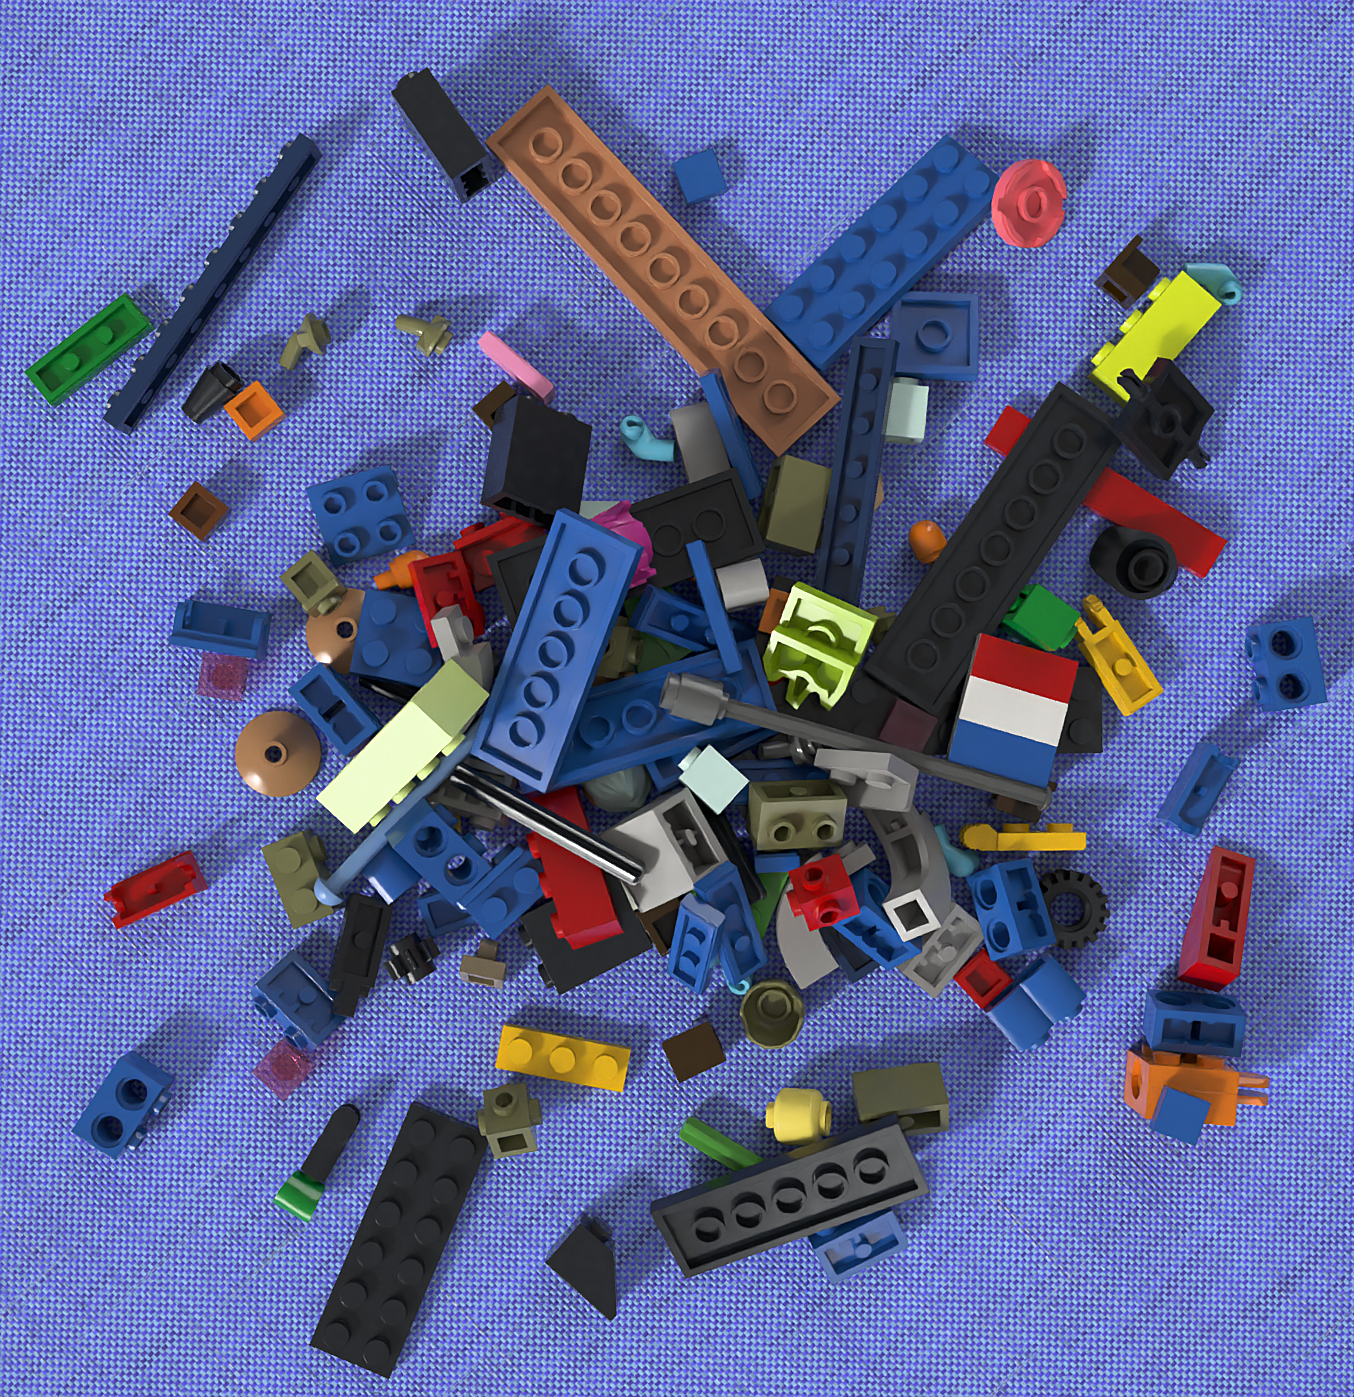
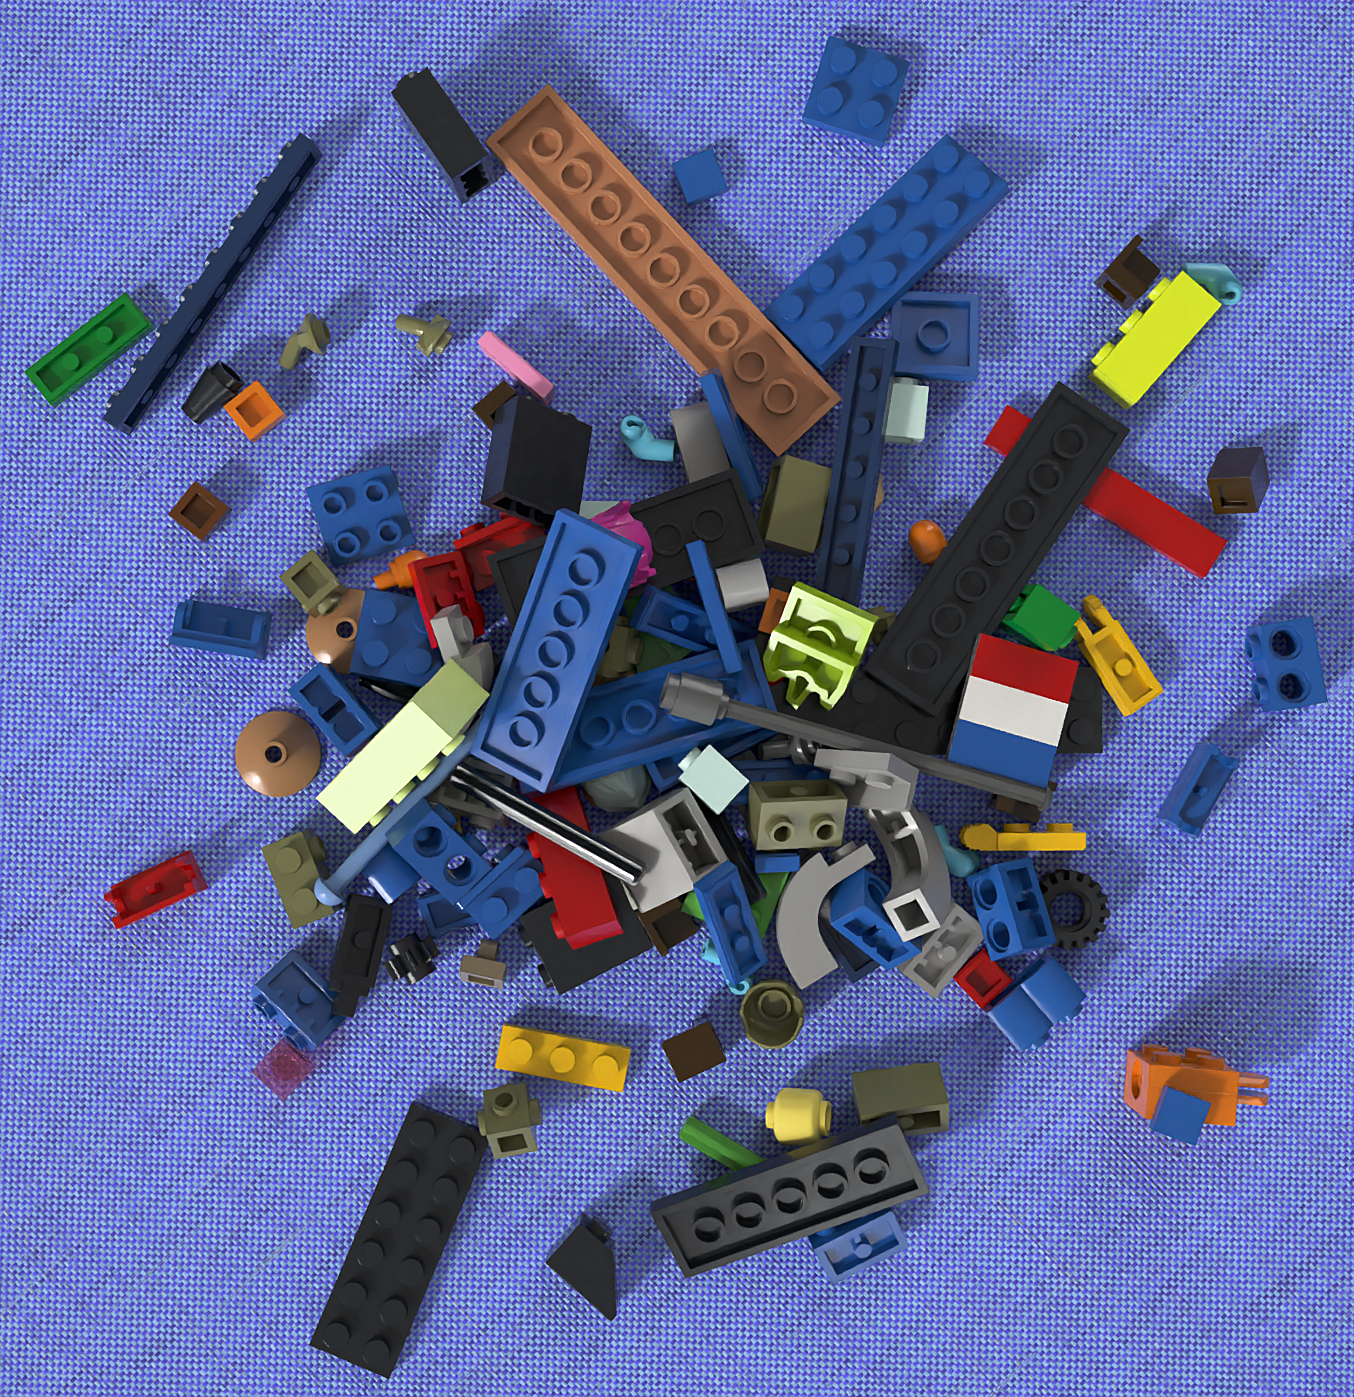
blue brick [71,1050,175,1161] -> none
clear pink plate [196,652,250,702] -> none
piece [272,1103,361,1223] -> none
blue tile [666,892,727,995] -> none
red brick [785,853,860,932] -> none
clear pink plate [877,699,938,753] -> none
coral tile [991,159,1067,248] -> none
black piece [1089,526,1179,600] -> none
black plate [1110,357,1215,481] -> none
blue brick [1142,989,1246,1057] -> none
red slope [1177,846,1256,993] -> none
none -> blue plate [801,35,910,148]
none -> panel [1206,447,1270,514]

